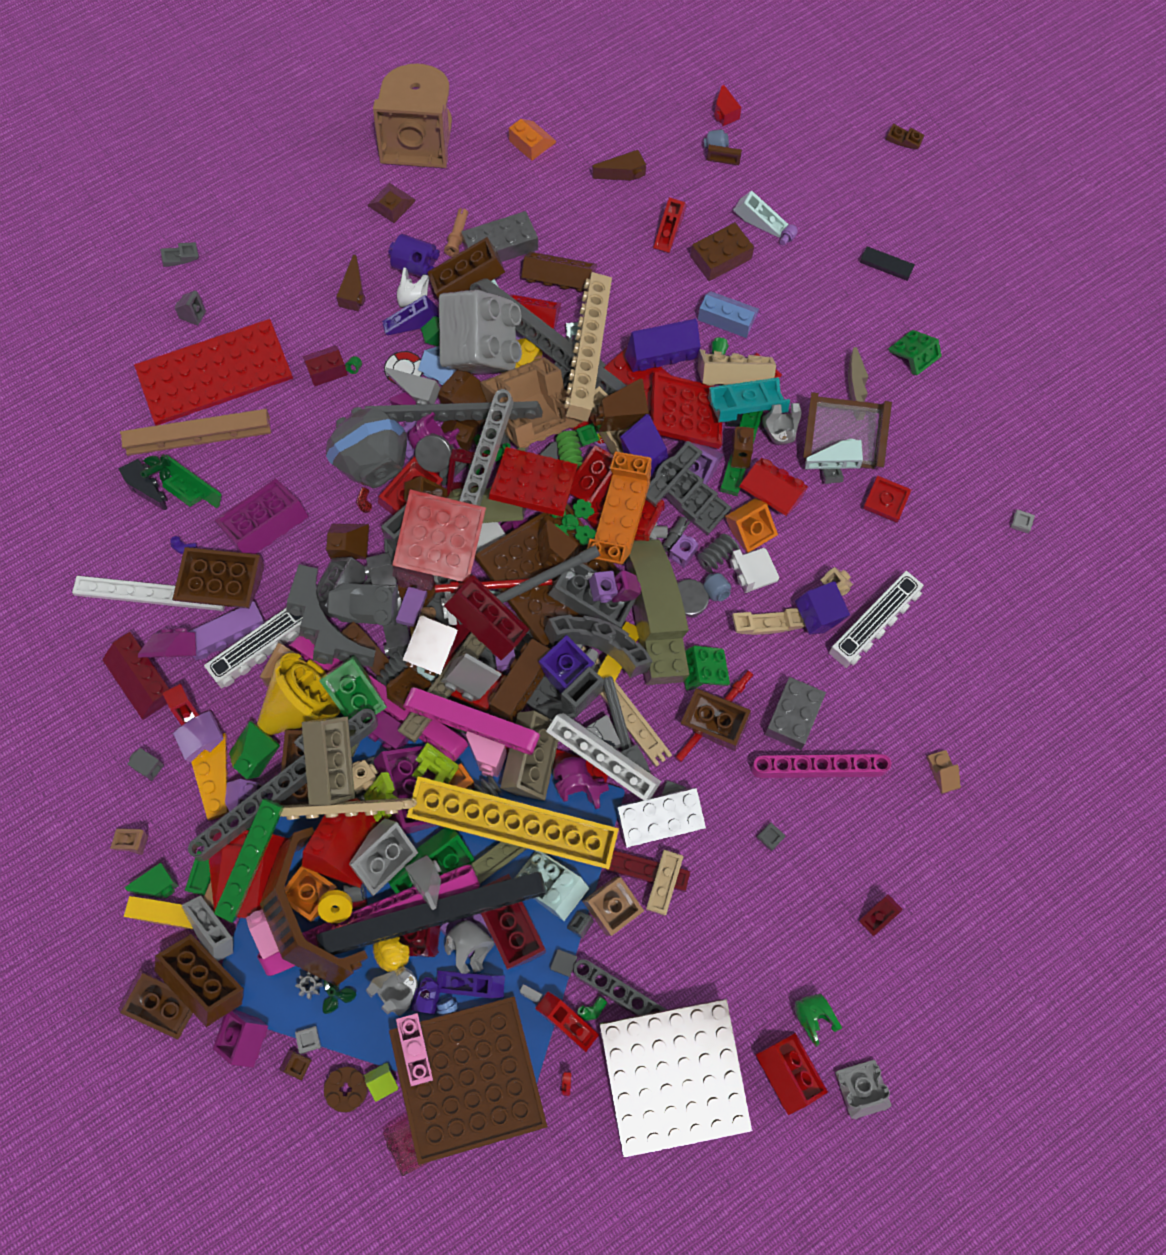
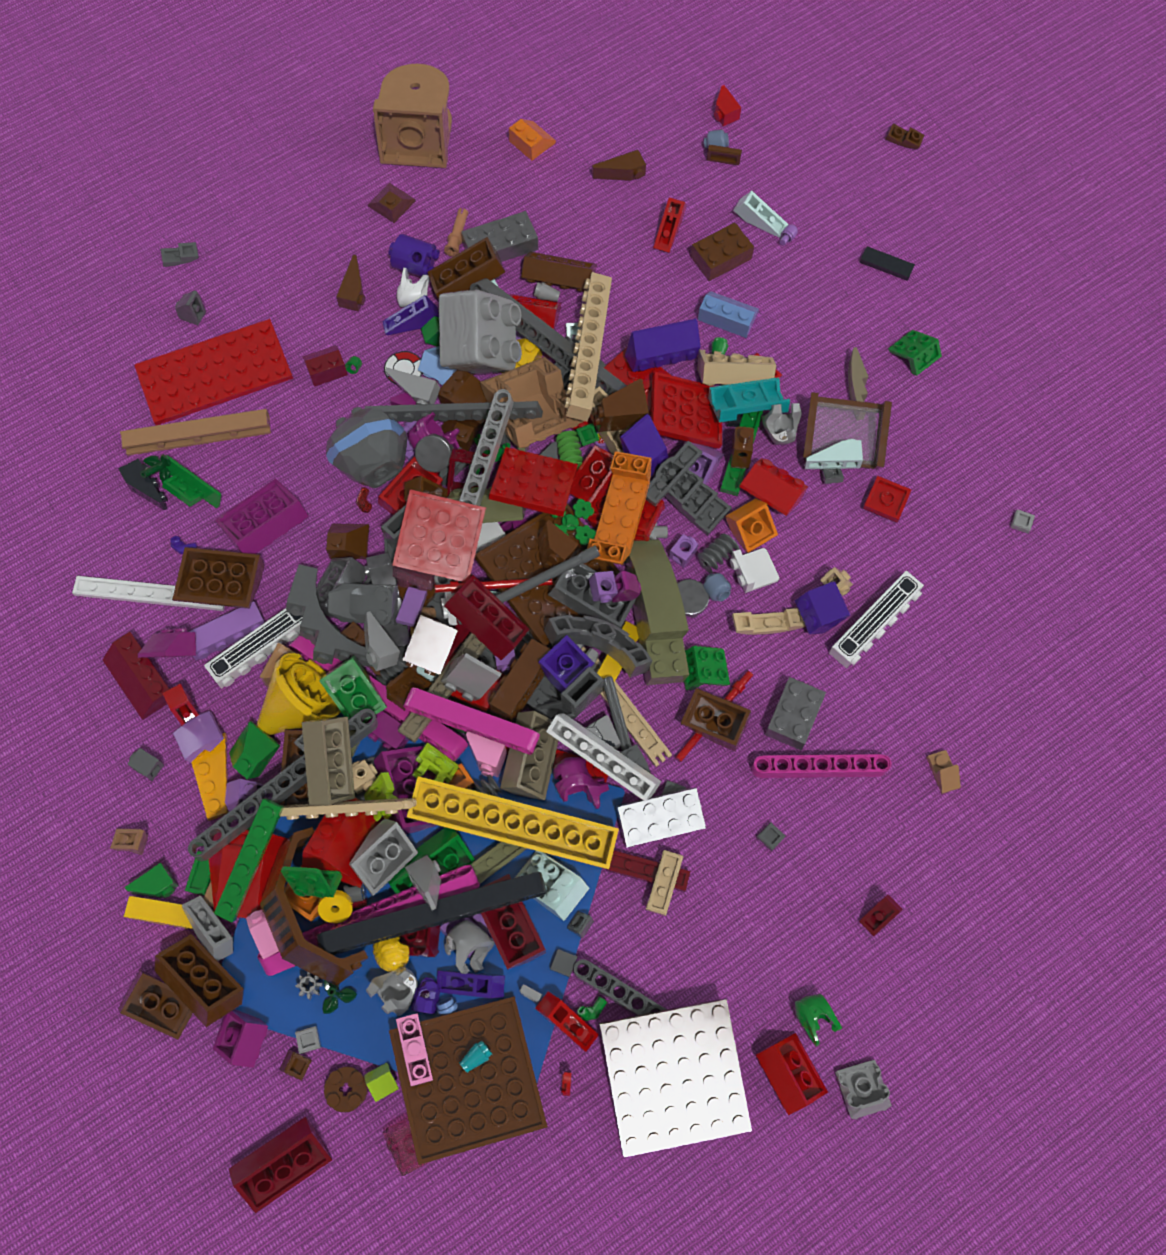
medium nougat brick [582,876,644,936] -> none
dark grey pin [662,517,690,553] -> none
none -> dark red slope [228,1116,332,1213]
none -> green bracket [281,866,343,898]
none -> light grey slope [364,611,400,671]
none -> teal cone [459,1040,492,1073]
none -> light grey cone [534,282,560,302]

